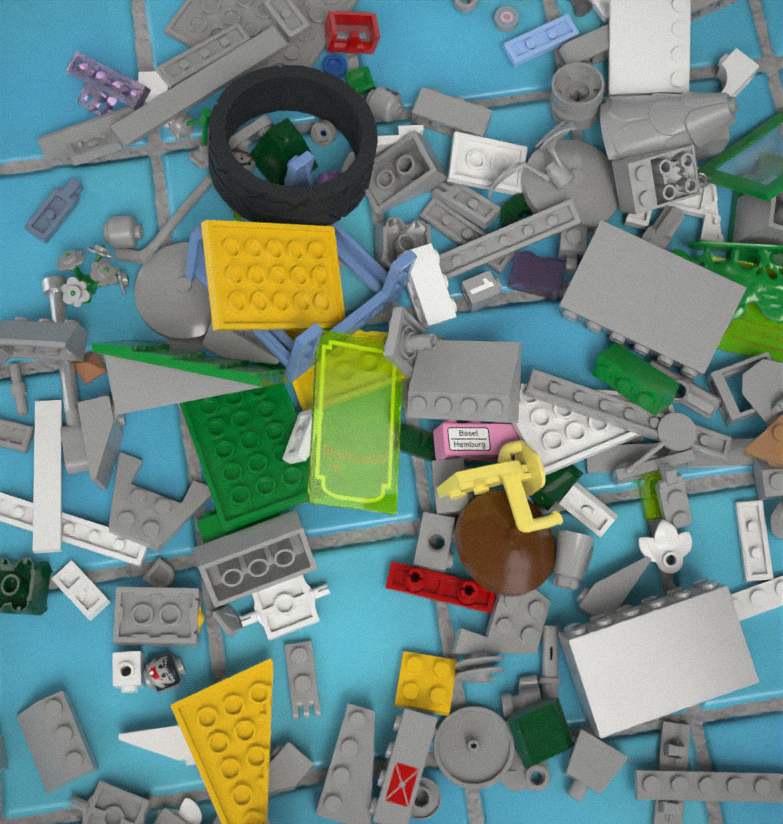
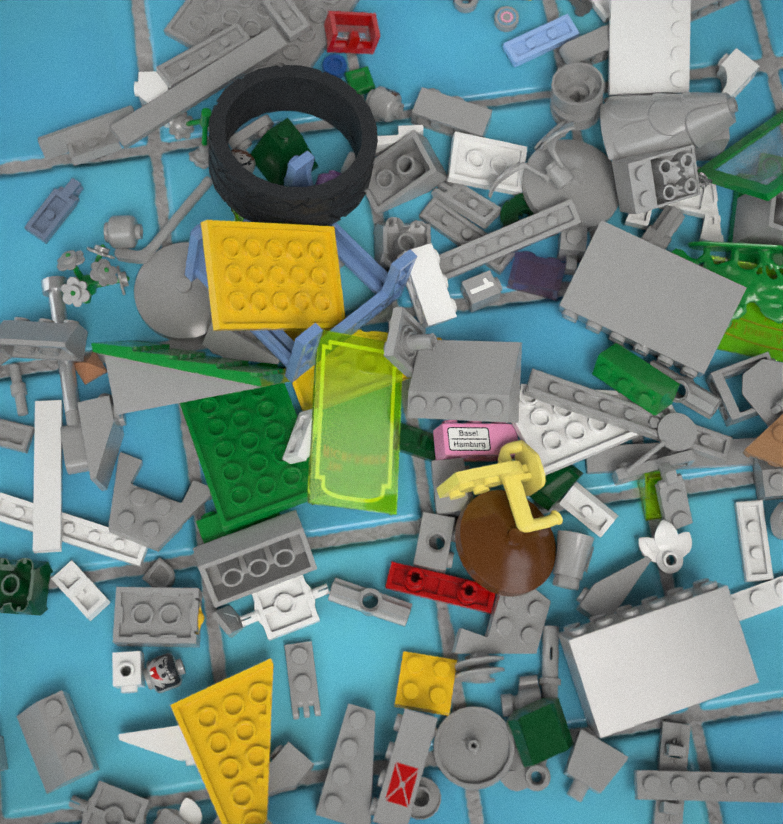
clear purple plate [65,51,151,116] -> none
light grey tile [311,120,337,147] -> none
none -> light grey piece [328,578,413,627]

